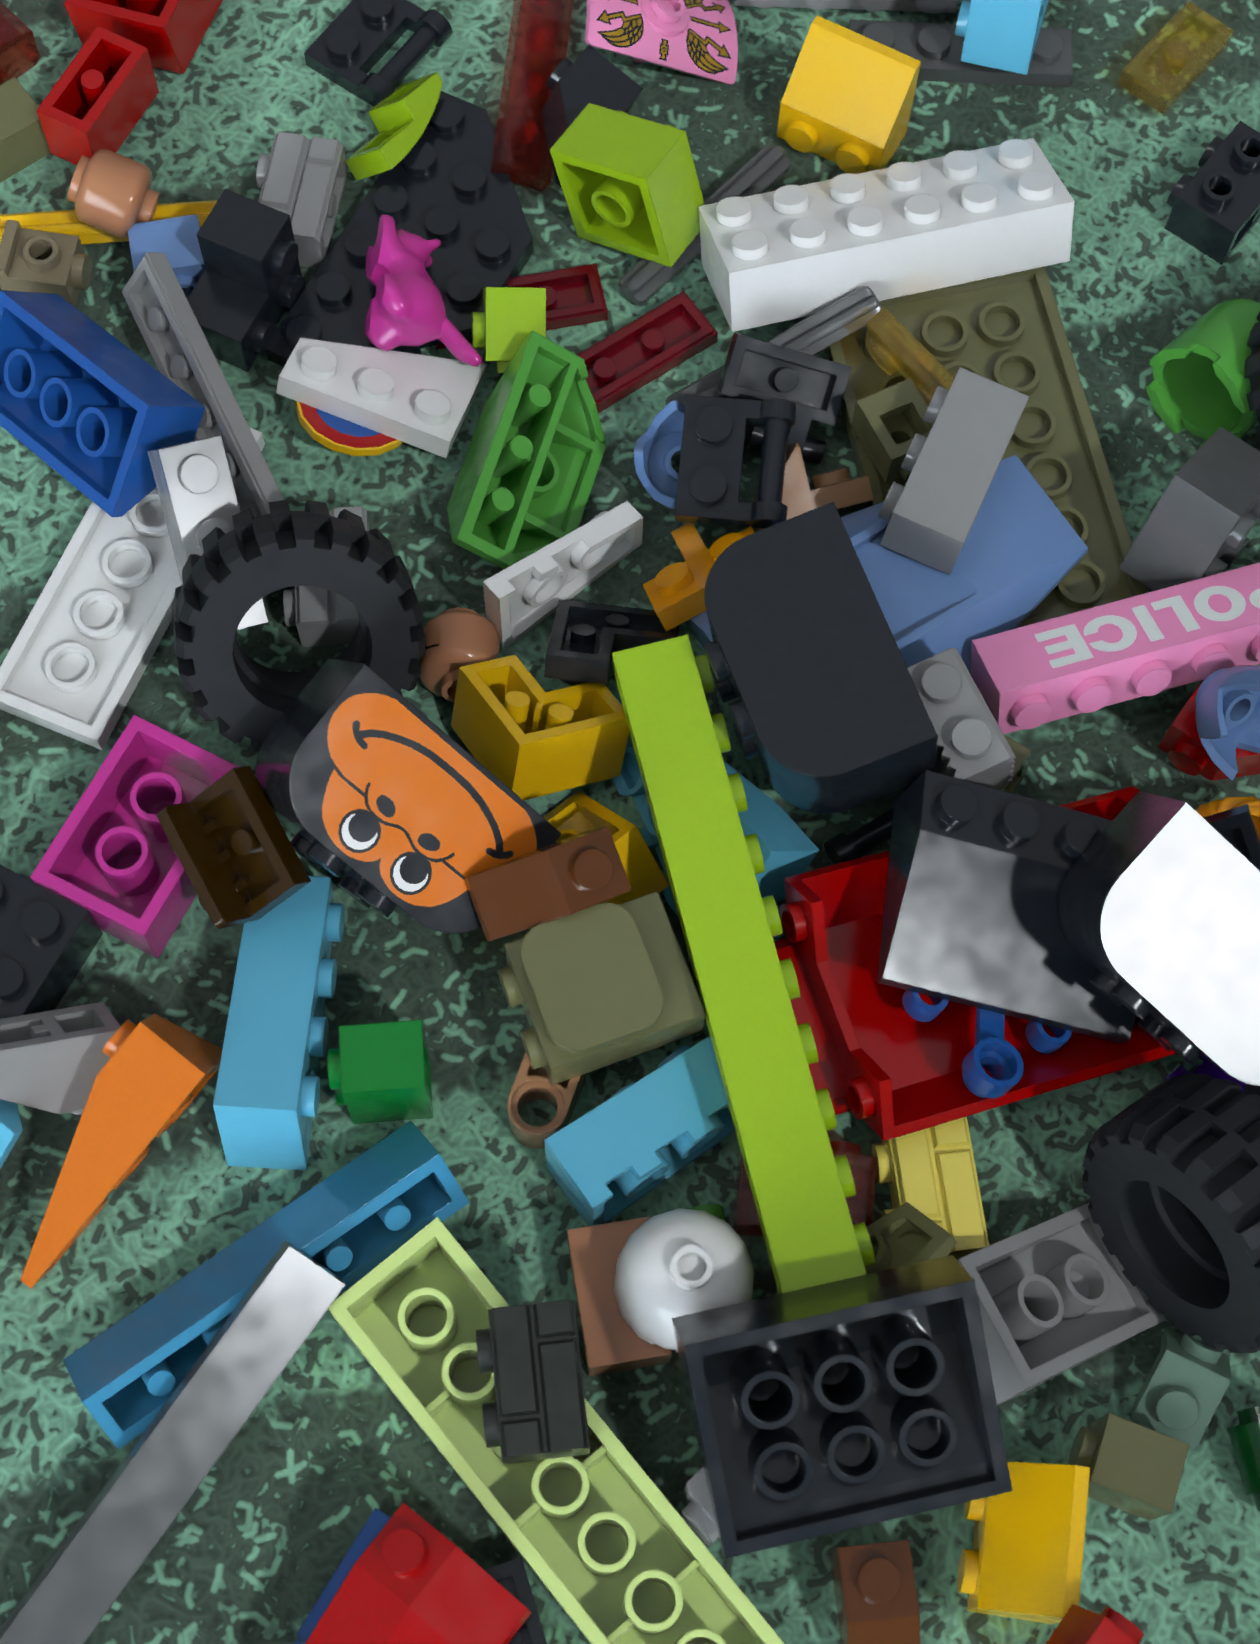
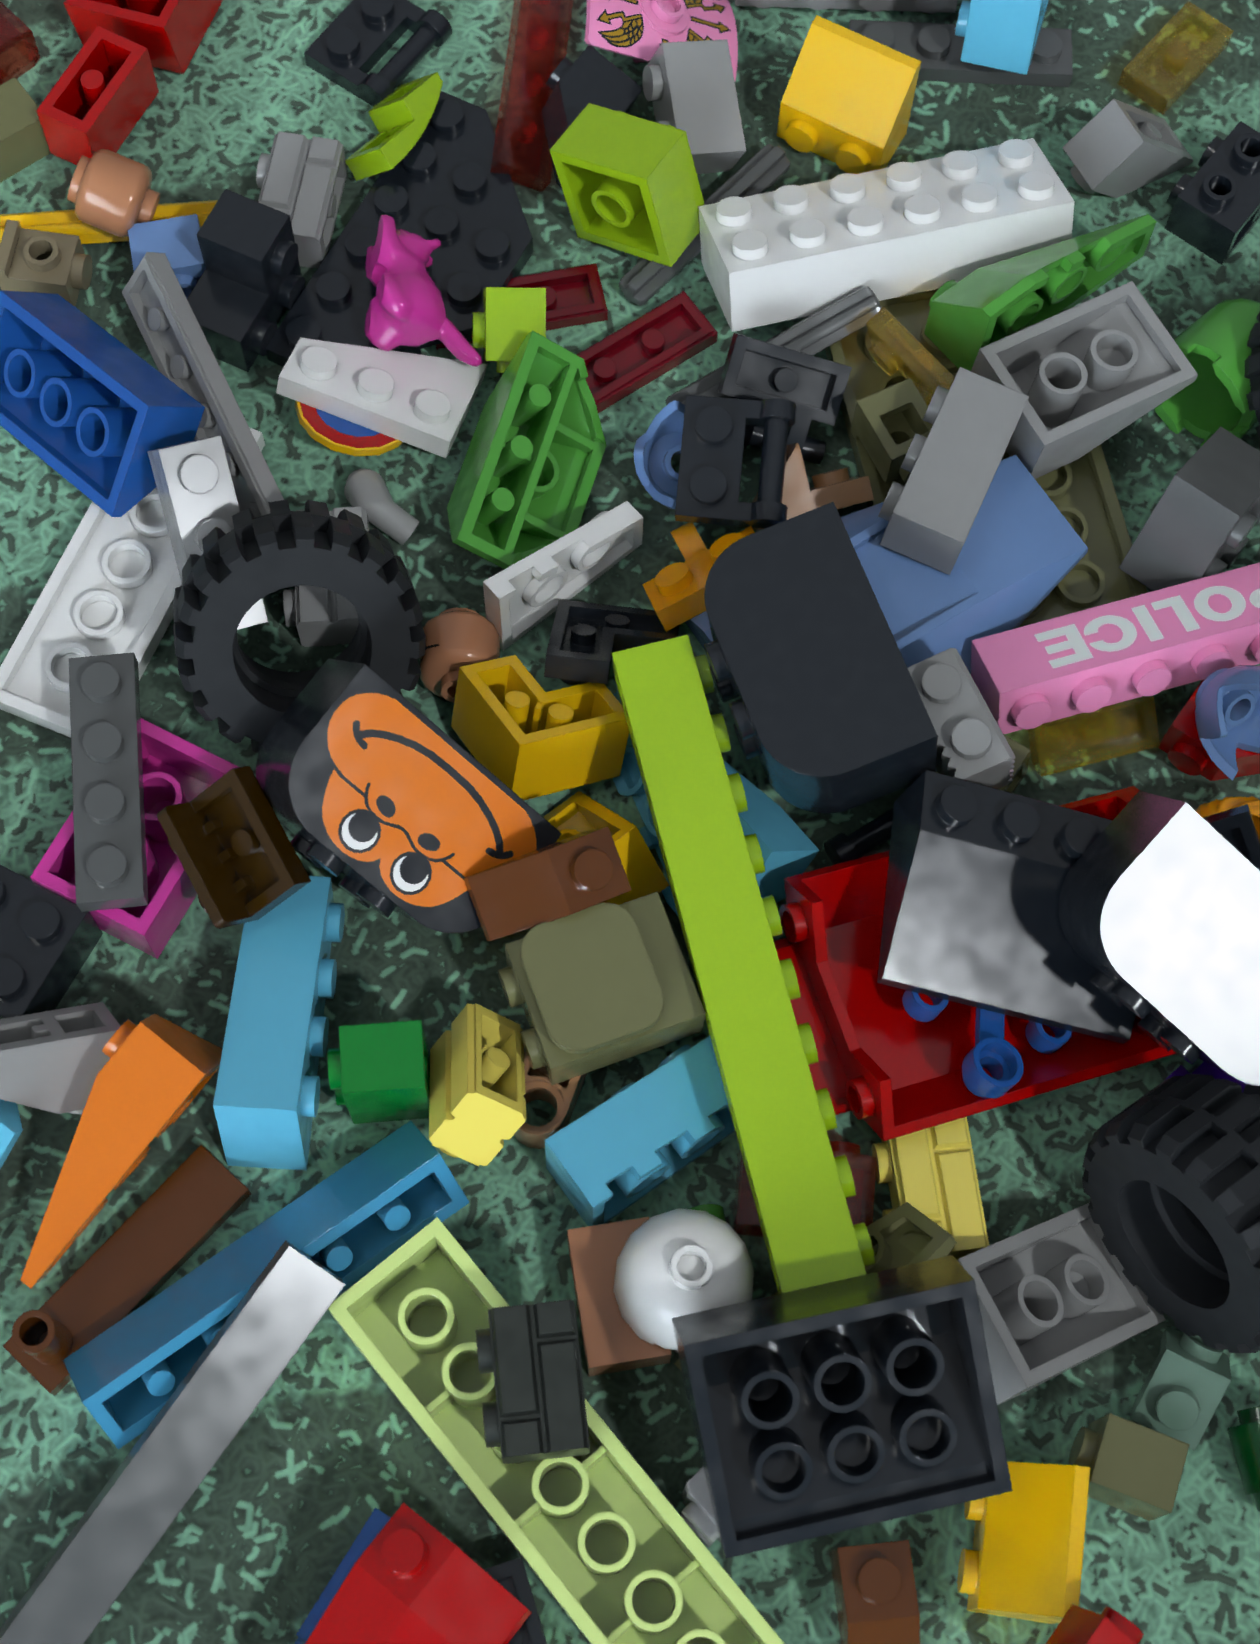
none -> reddish brown piece [3,1145,251,1396]
none -> dark grey plate [68,652,148,912]
none -> light grey arm [344,468,419,545]
none -> light yellow brick [429,1003,526,1167]
none -> light grey brick [642,39,746,174]
none -> bright green wedge [924,214,1157,371]
none -> light grey slope [971,281,1198,479]
none -> clear yellow plate [1028,695,1160,777]
none -> light grey slope [1062,98,1194,198]

